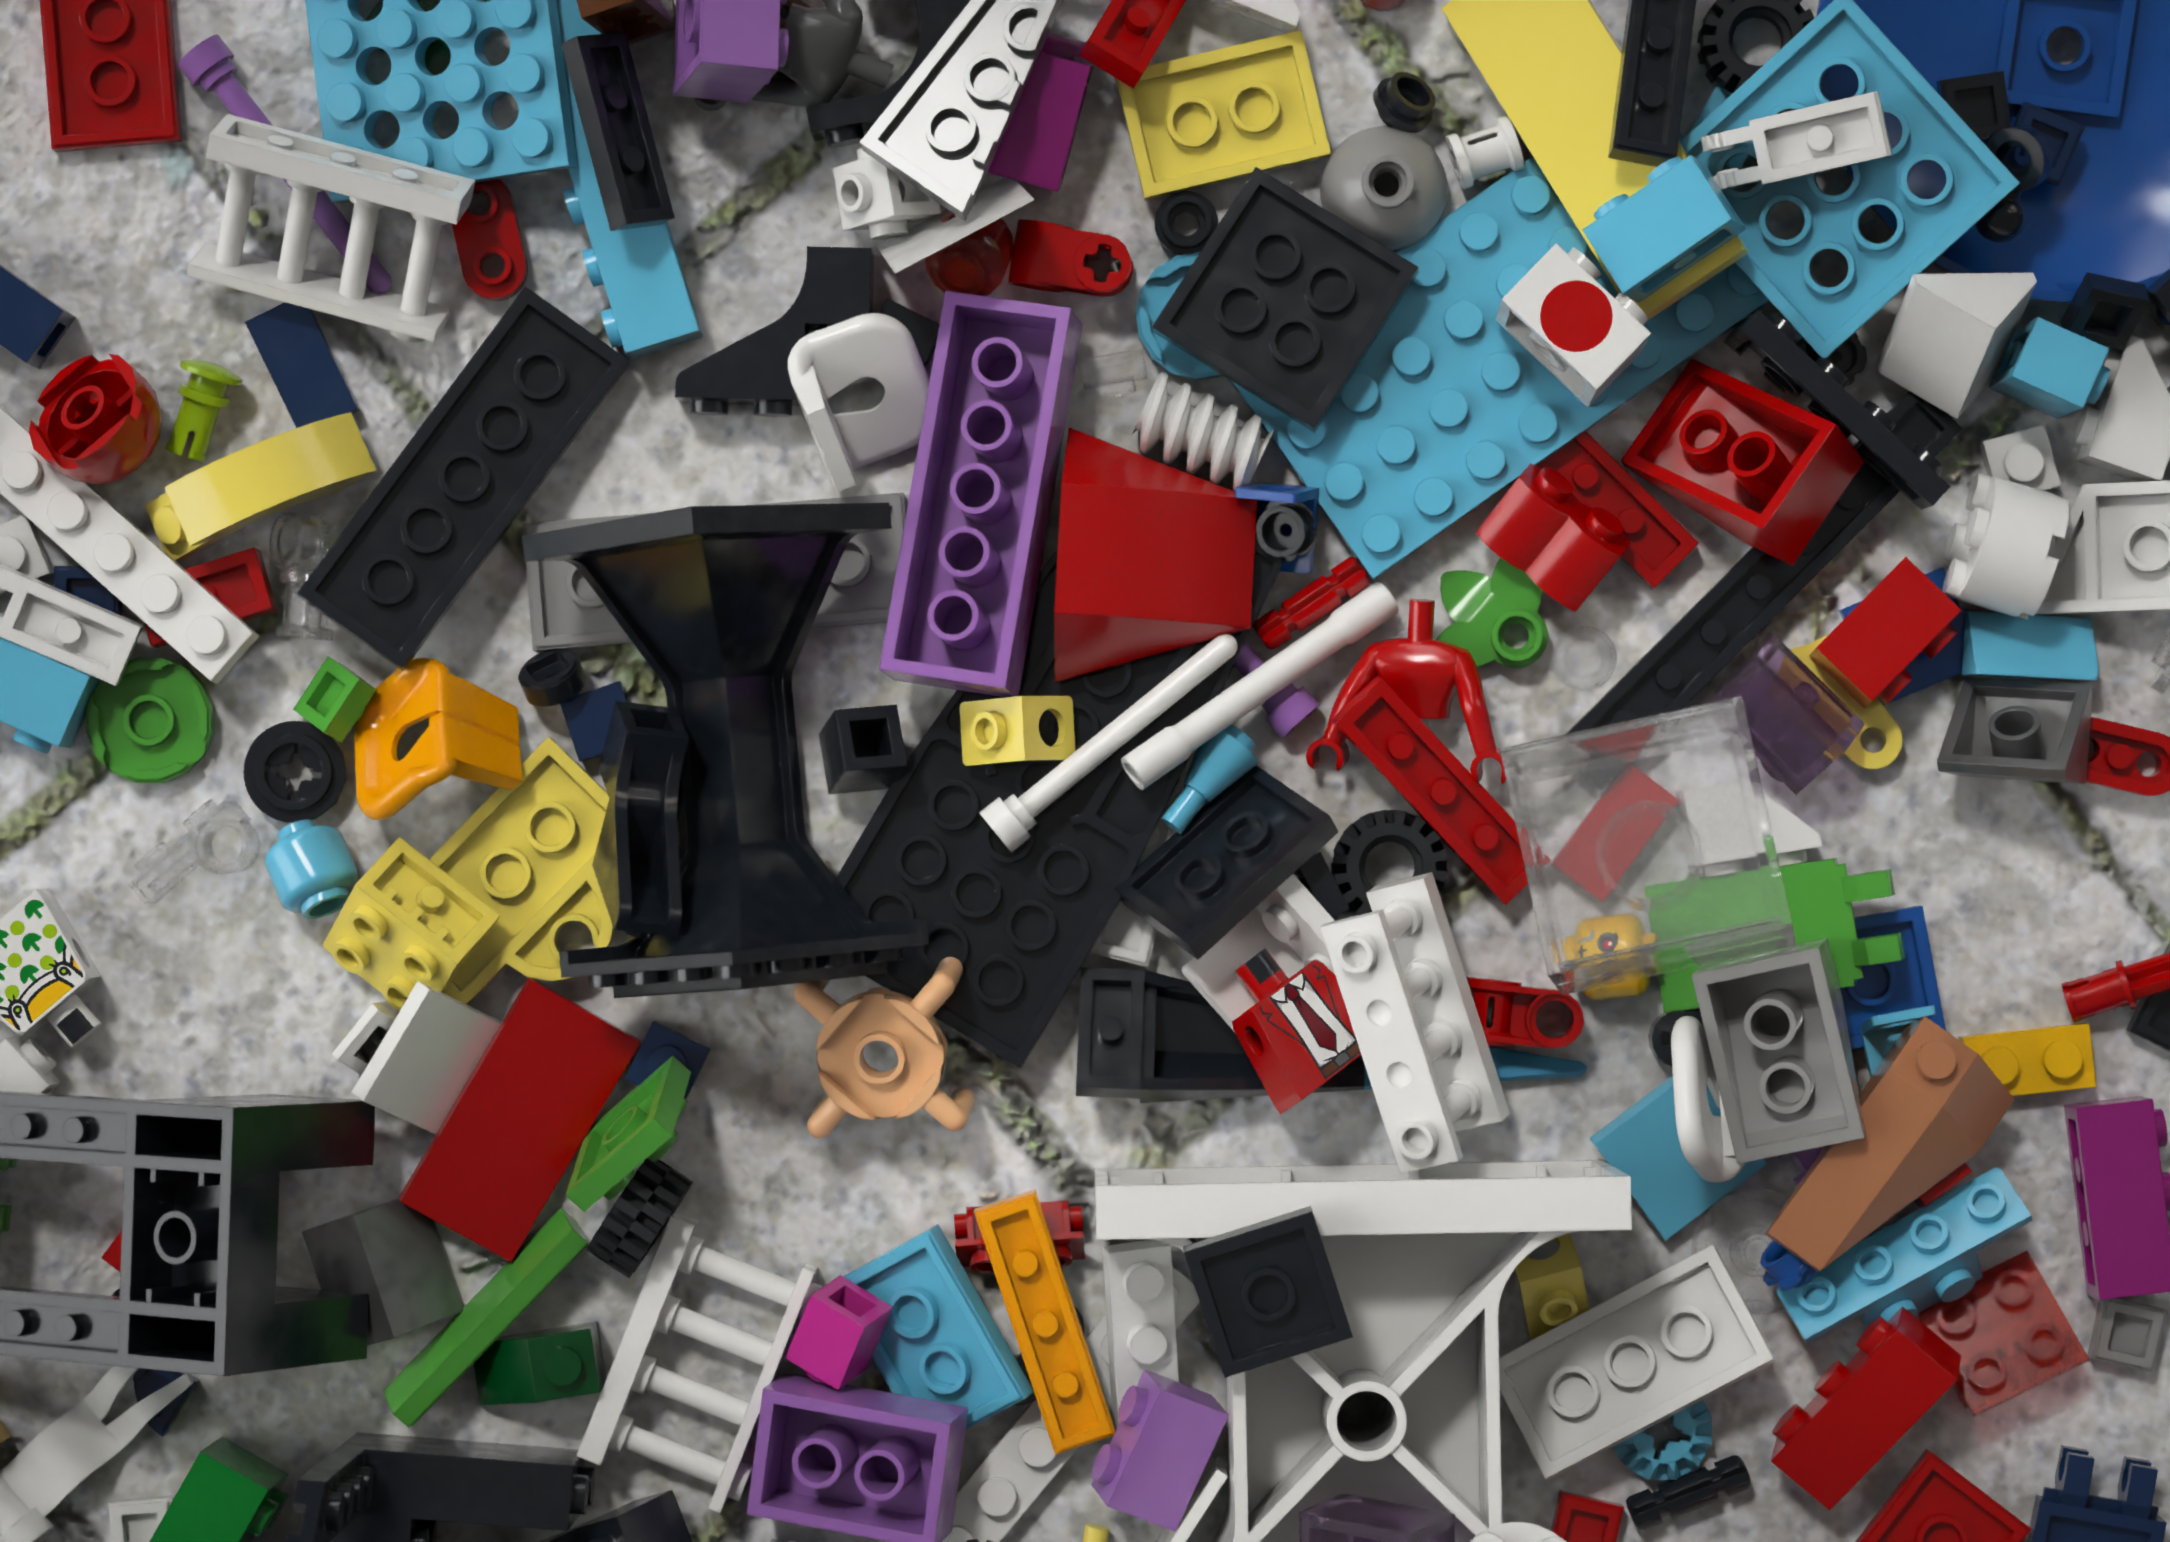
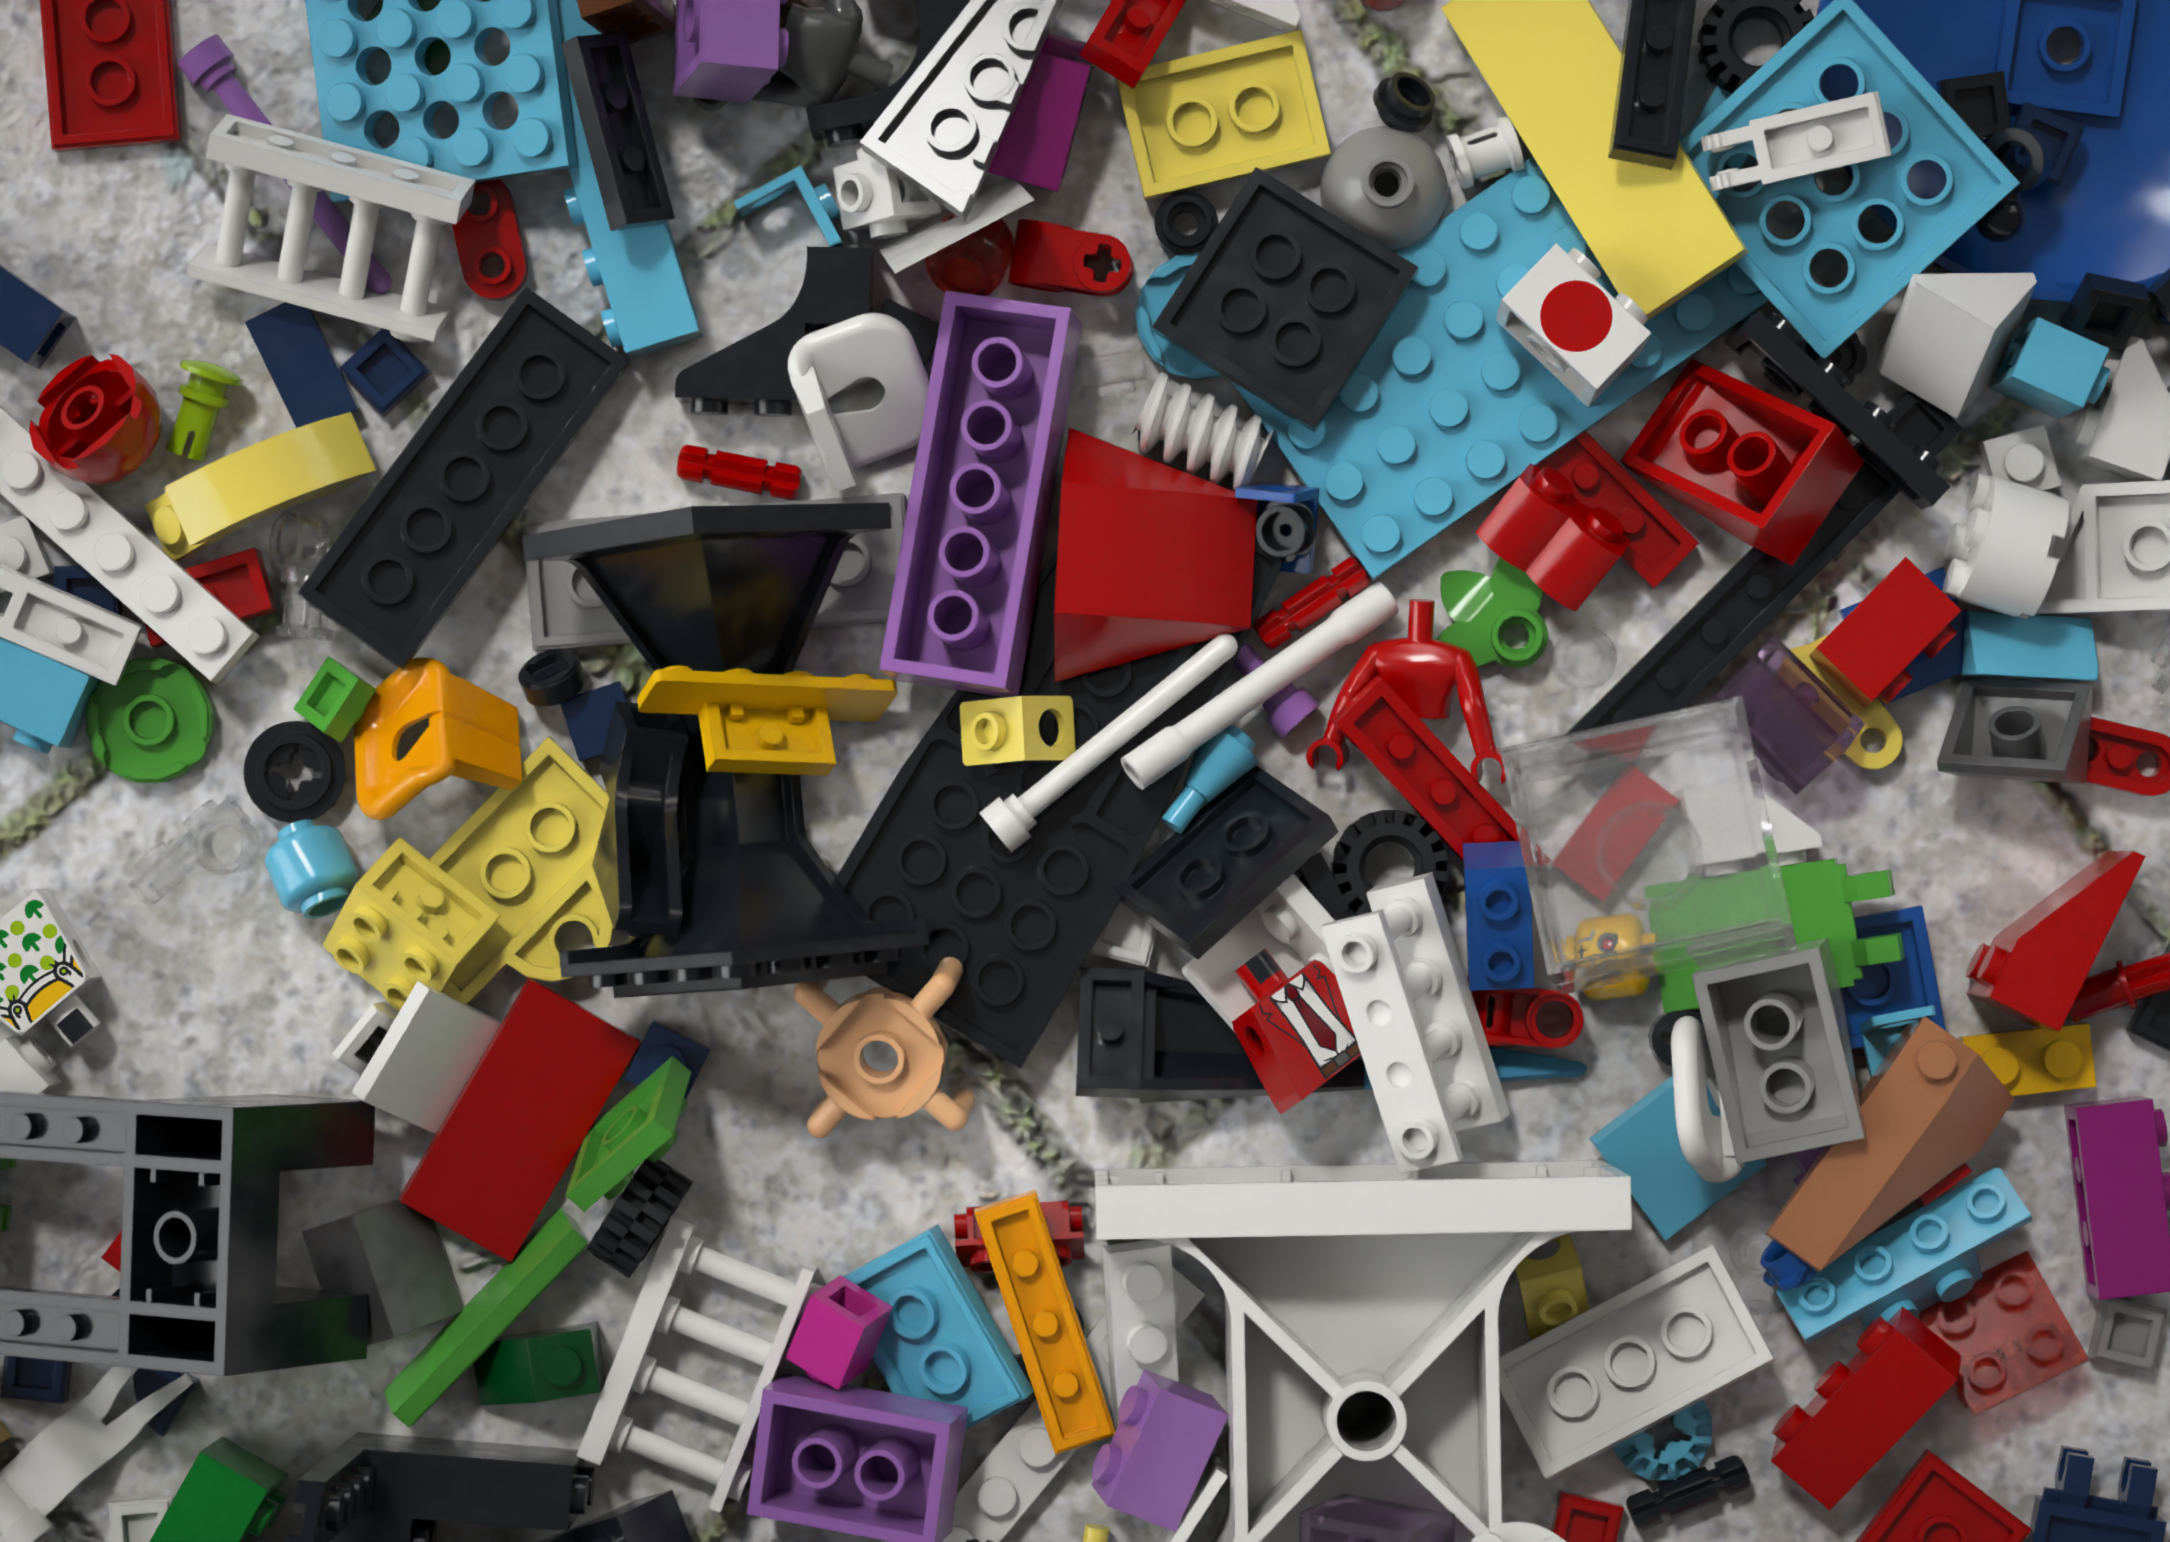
black brick [819,704,907,794] -> none
black plate [1183,1206,1353,1378] -> none
medium azure brick [1582,155,1746,303] -> none
none -> dark blue tile [0,1356,72,1404]
none -> dark blue tile [339,328,432,416]
none -> yellow bracket [637,665,898,776]
none -> red axle [676,444,802,500]
none -> medium azure bracket [734,165,844,247]
none -> blue brick [1463,841,1534,991]
none -> red slope [1966,851,2146,1032]

